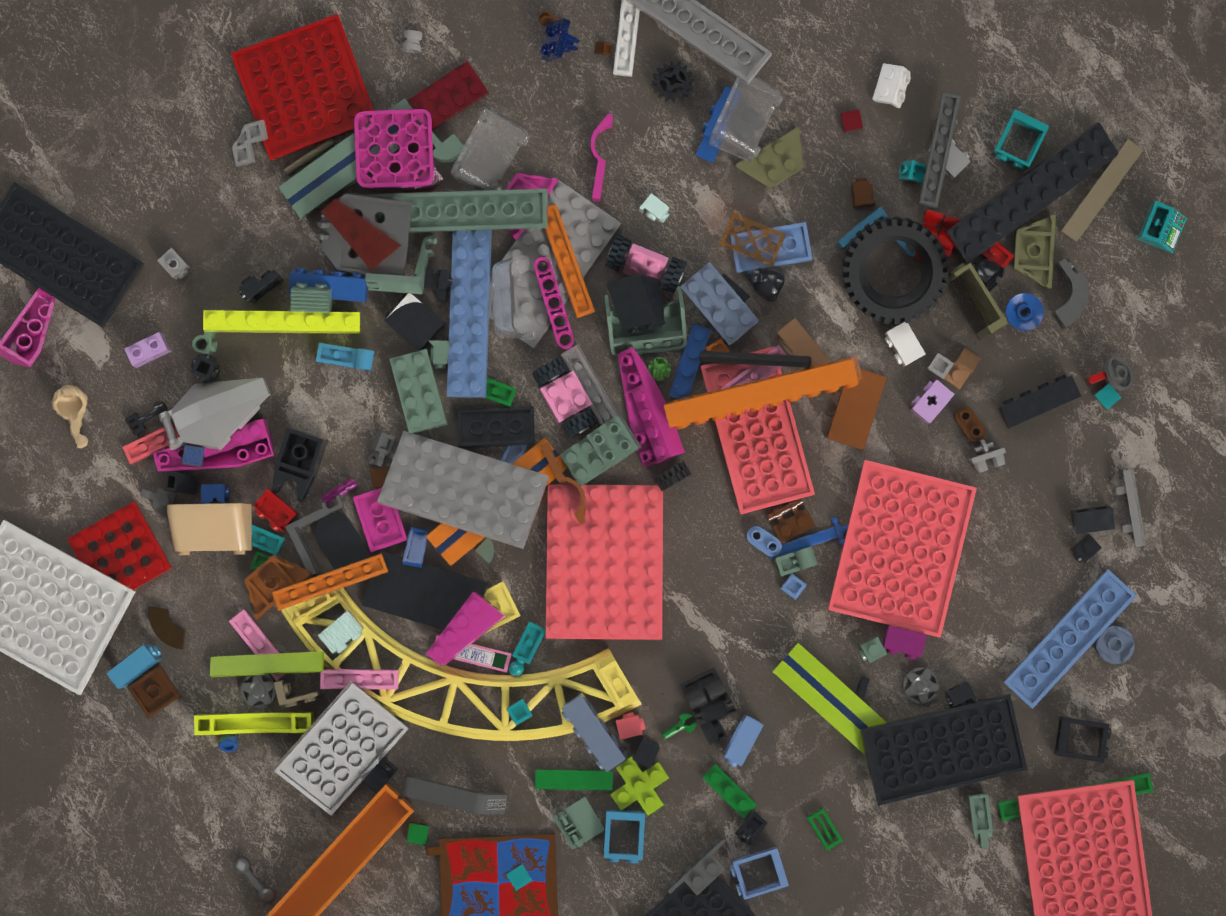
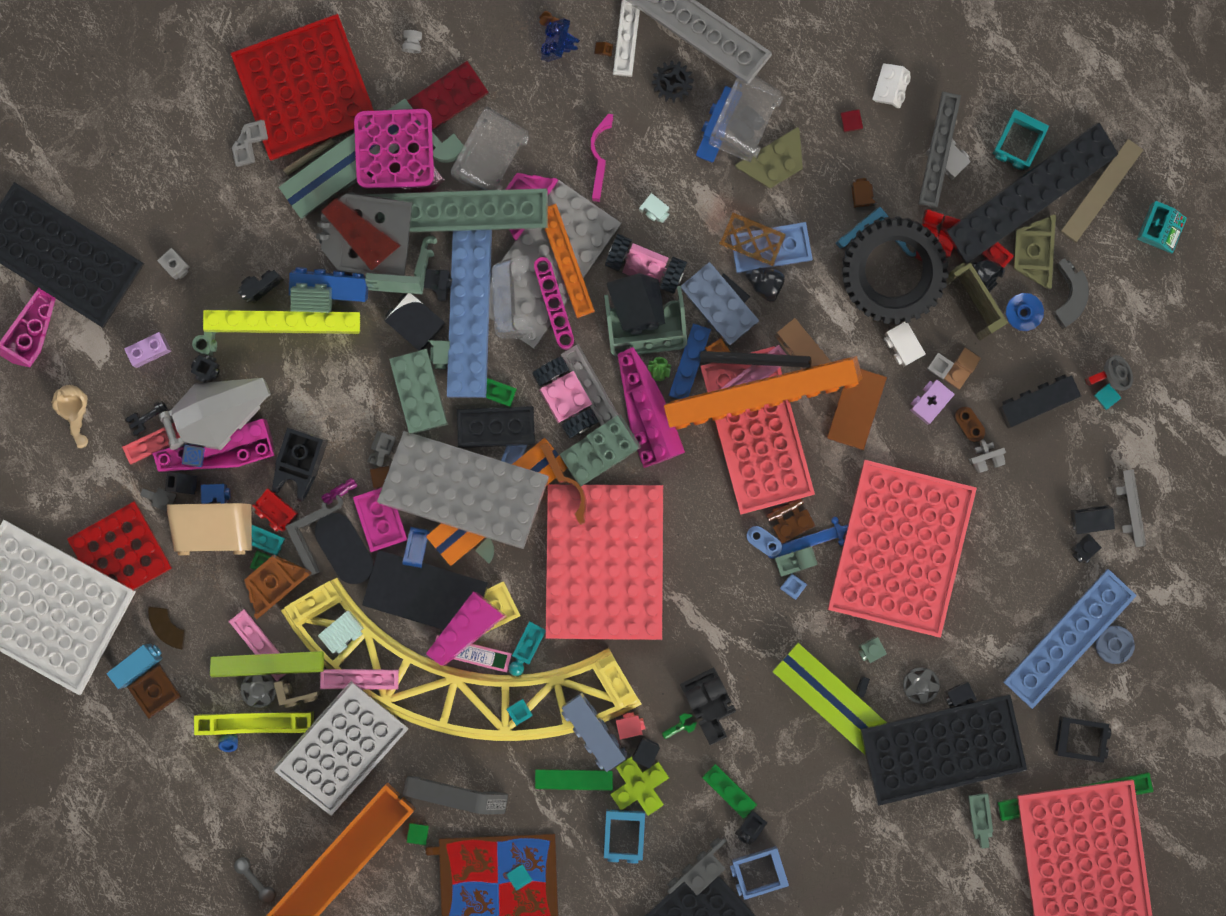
orange tile [271,553,388,611] -> none
dark azure plate [316,343,375,371] -> none
black bracket [363,756,398,794] -> none
sand green hinge [552,797,605,850] -> none
black tyre [654,461,691,491] -> none
medium blue window [723,713,764,767] -> none
green tile [806,807,843,851] -> none
magenta brick [882,625,927,660] -> none
teal bracket [898,160,926,185] -> none

